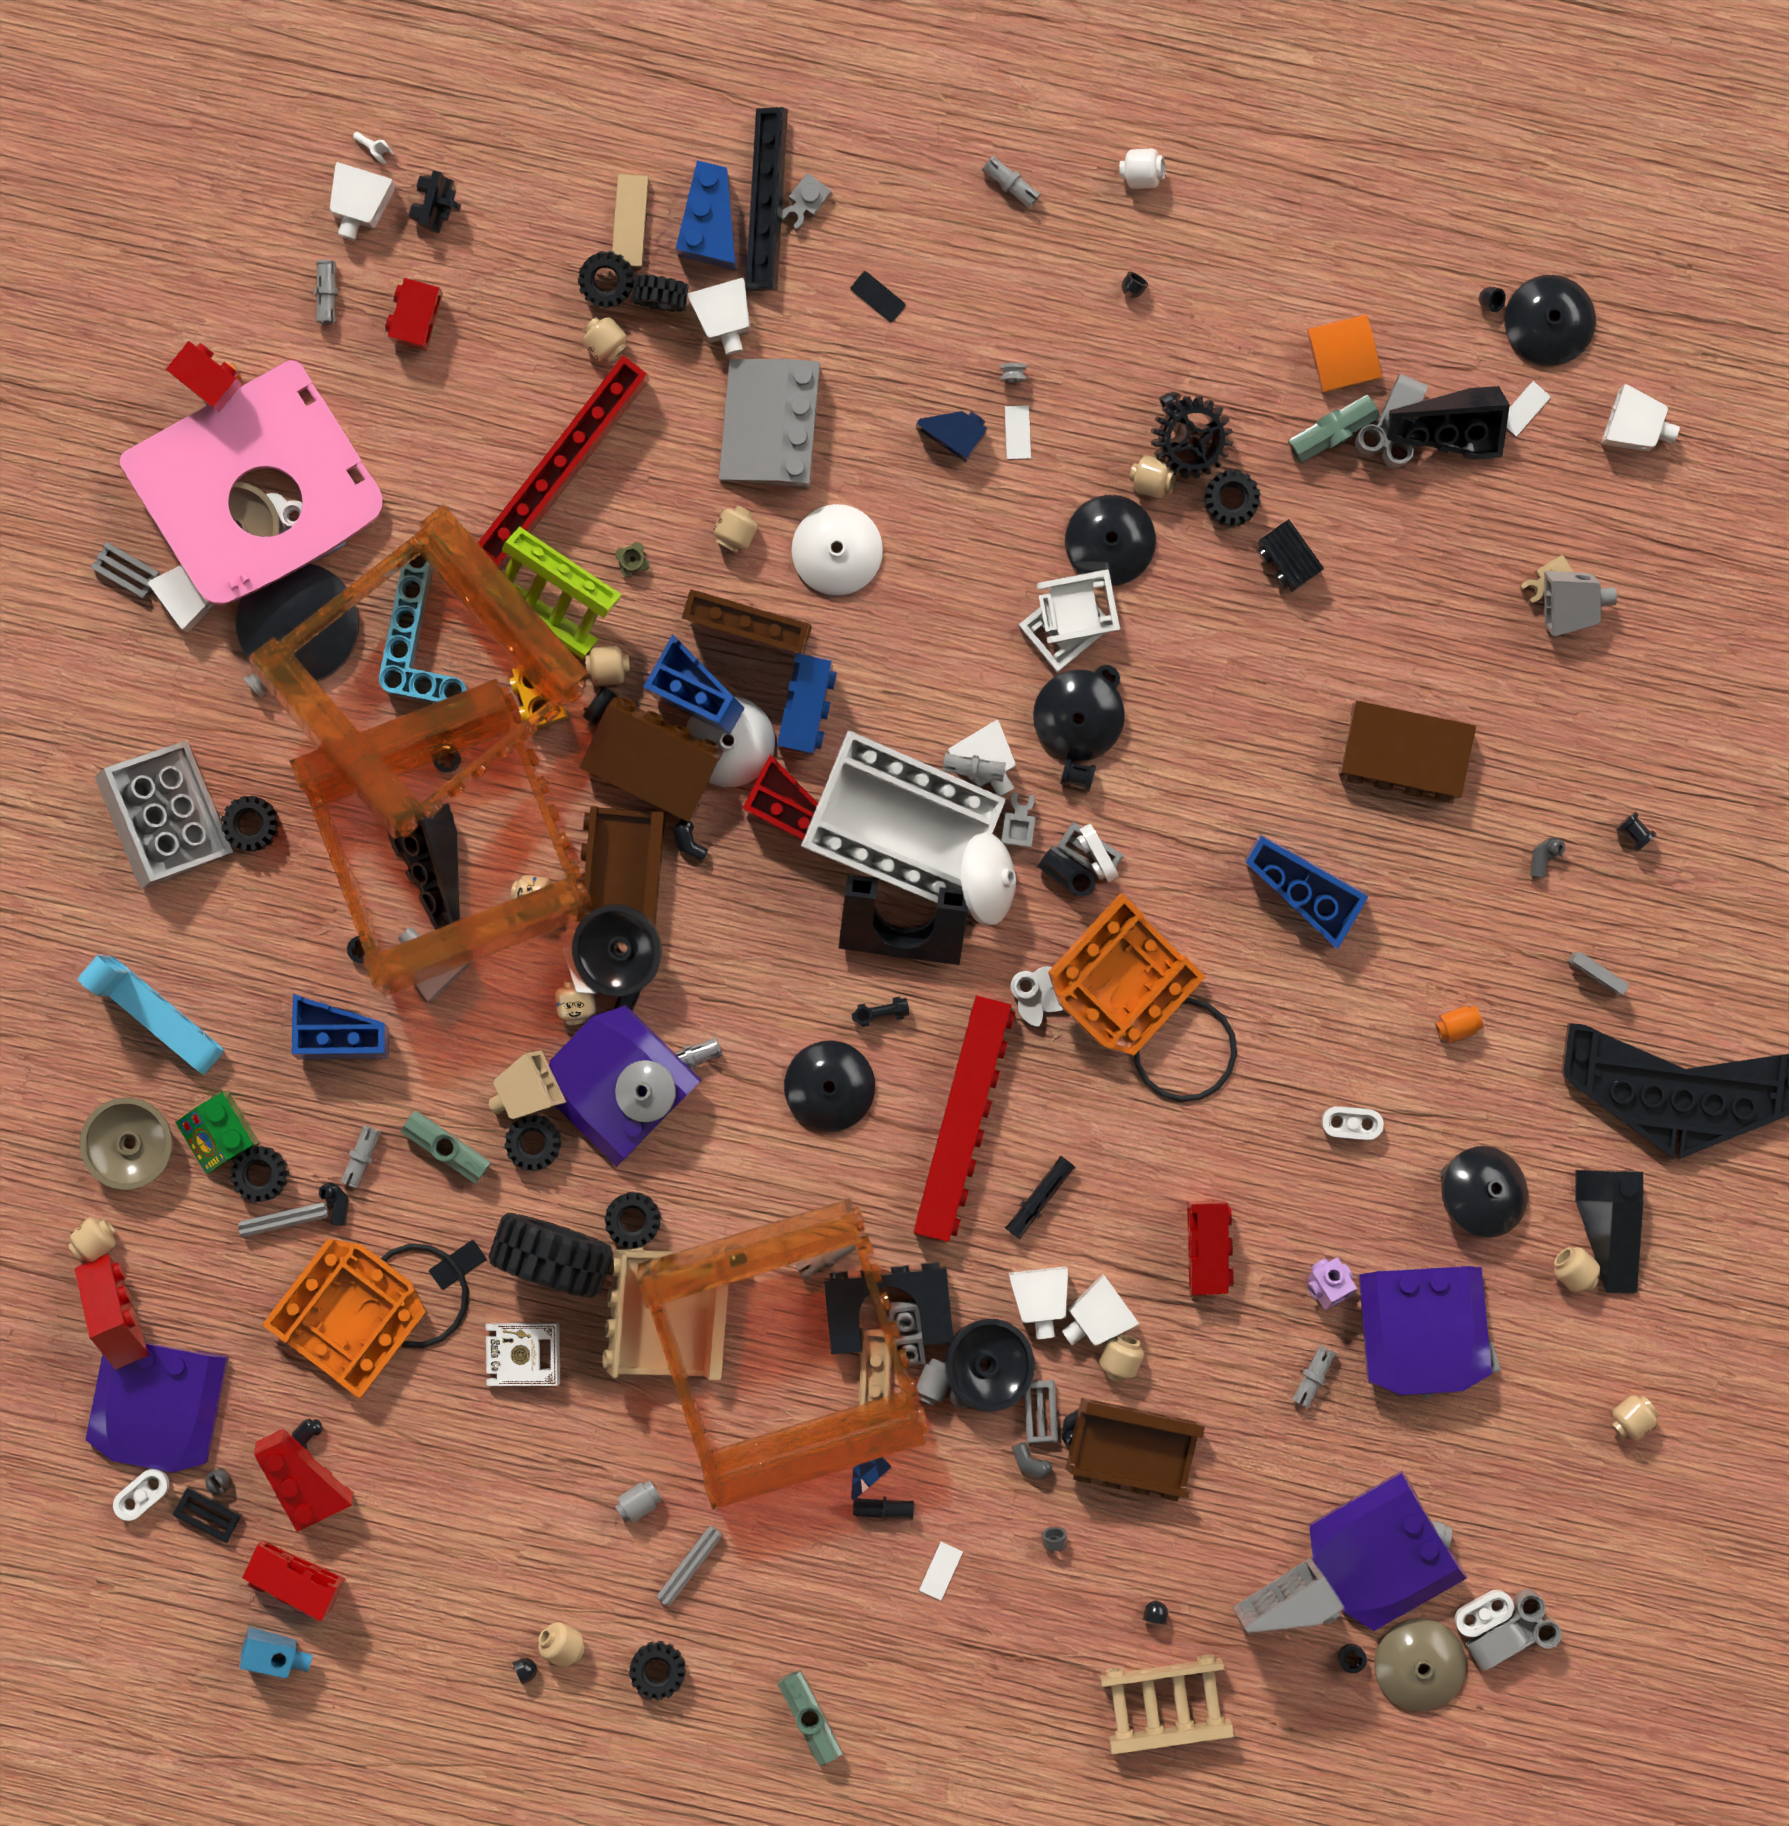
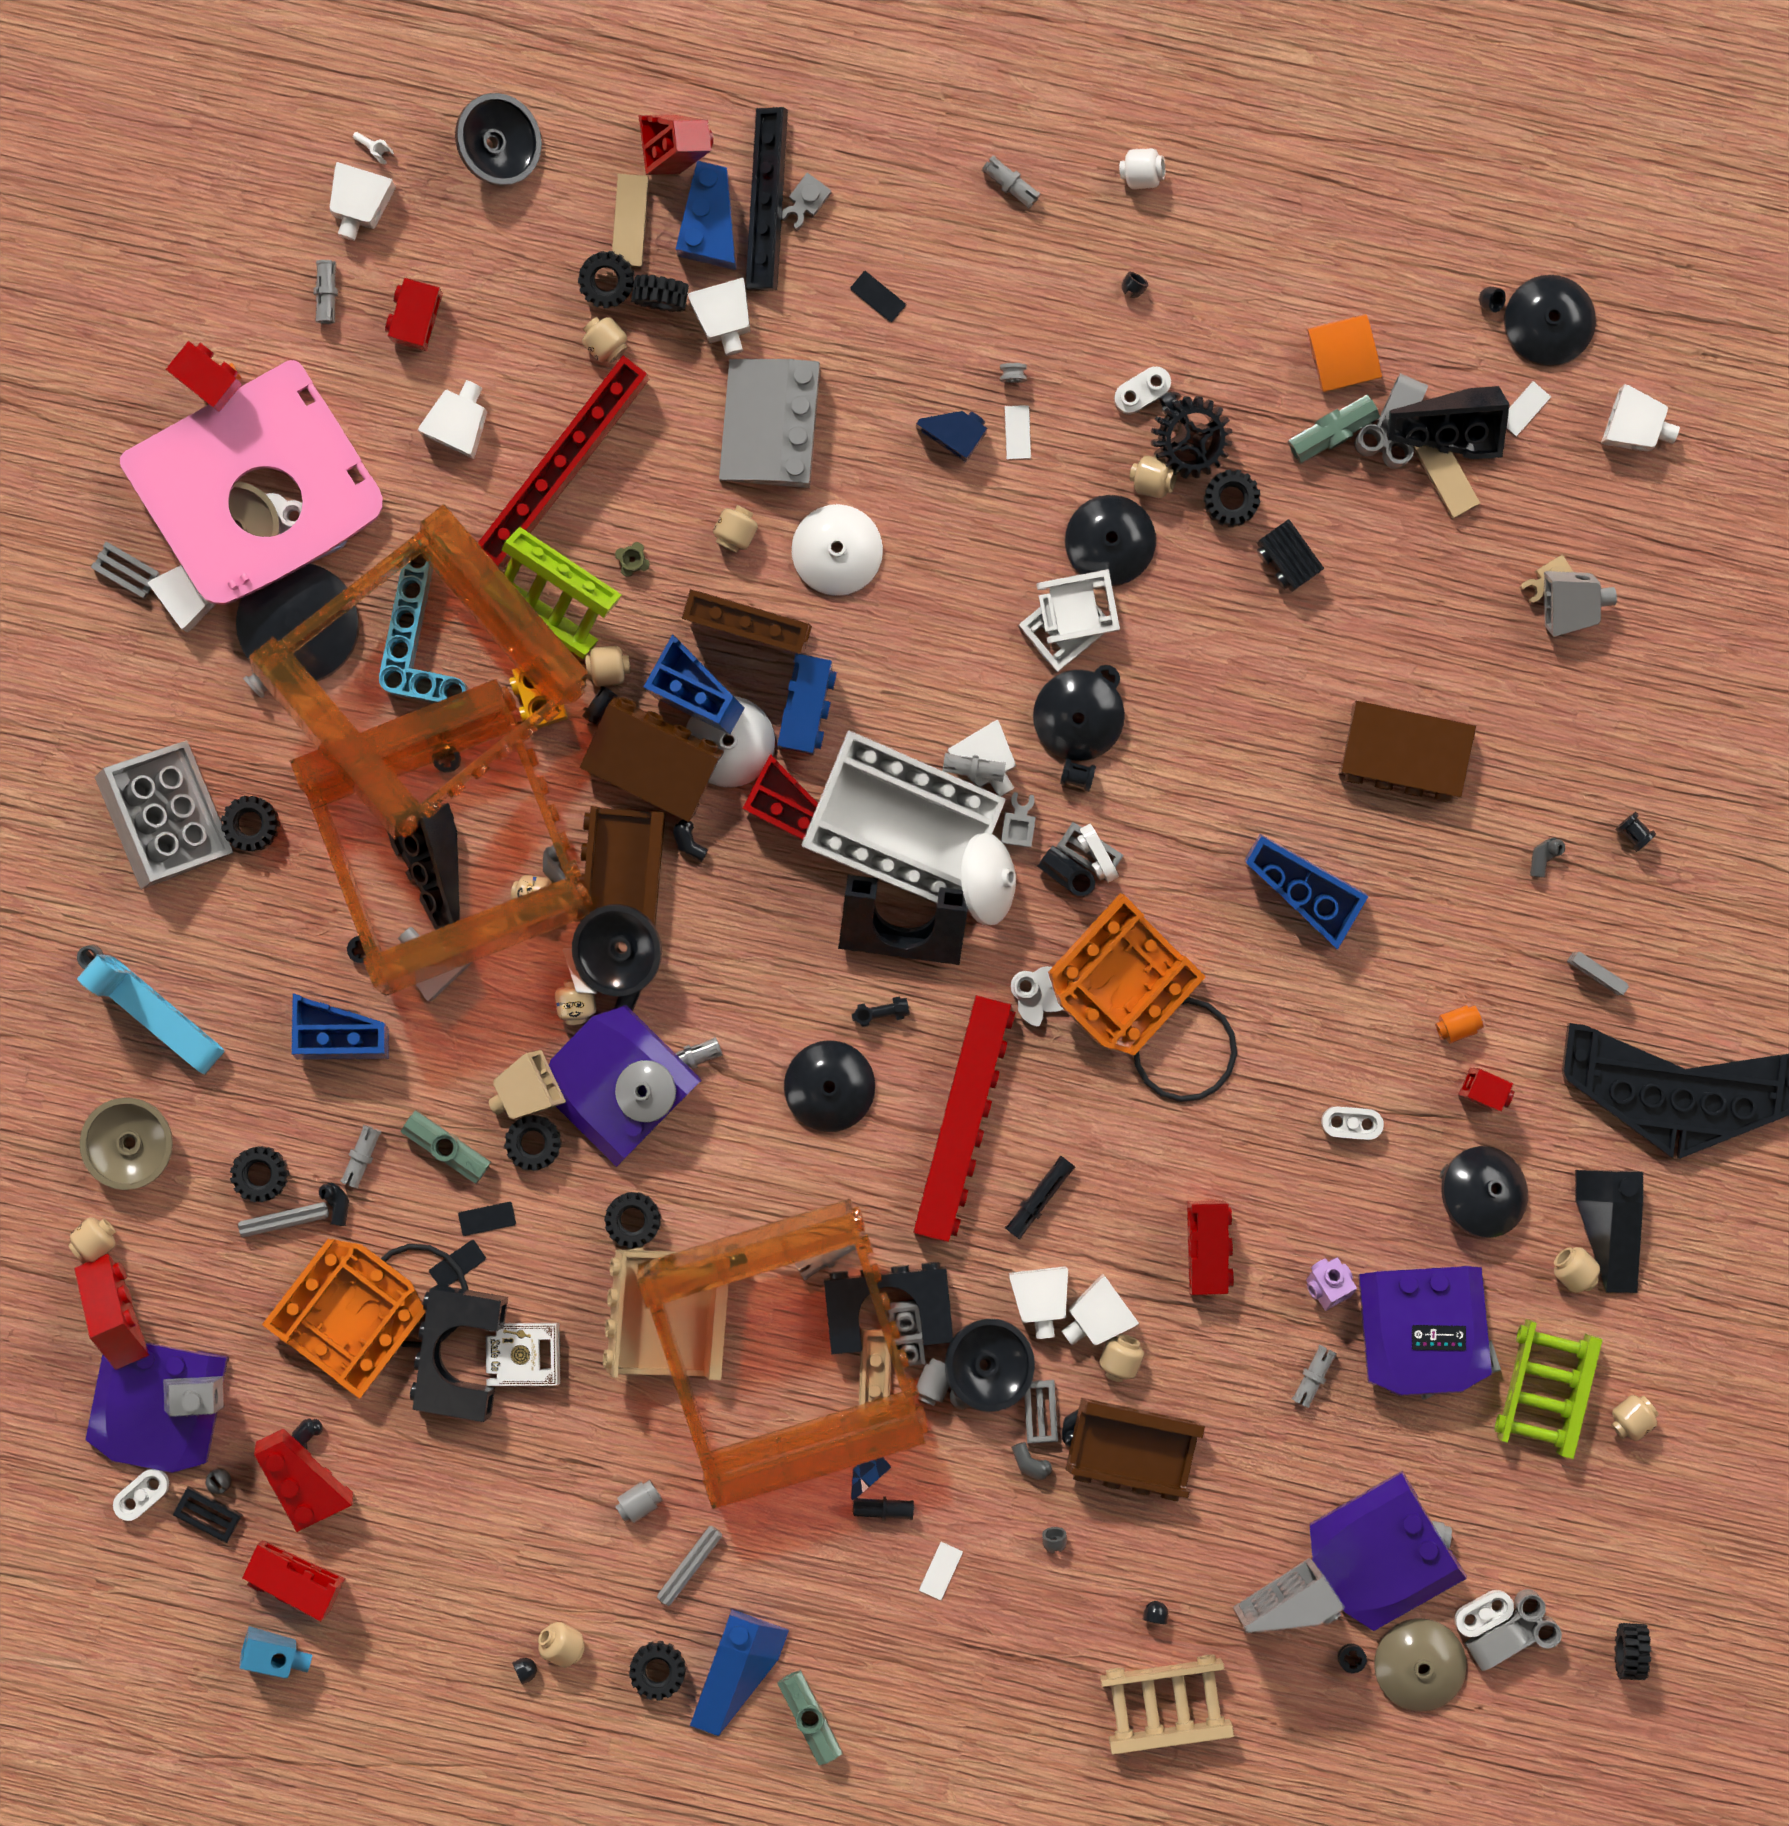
green slope [175,1091,260,1175] -> none
black hips [408,171,462,233] -> none
black tyre [488,1213,613,1298] -> none
none -> dark grey hinge [77,945,104,969]
none -> light grey torso [163,1376,224,1416]
none -> black arch [410,1285,508,1422]
none -> white torso [418,380,487,459]
none -> black dish [455,93,542,186]
none -> black sticker [458,1201,516,1236]
none -> dark grey arm [543,844,571,891]
none -> red wedge [639,114,714,175]
none -> blue wedge [690,1609,789,1736]
none -> white plate [1114,366,1171,414]
none -> black sticker [1412,1325,1466,1351]
none -> tan tile [1413,446,1480,519]
none -> red brick [1458,1067,1515,1112]
none -> lime fence [1494,1319,1603,1459]
none -> black tyre [1614,1623,1651,1680]

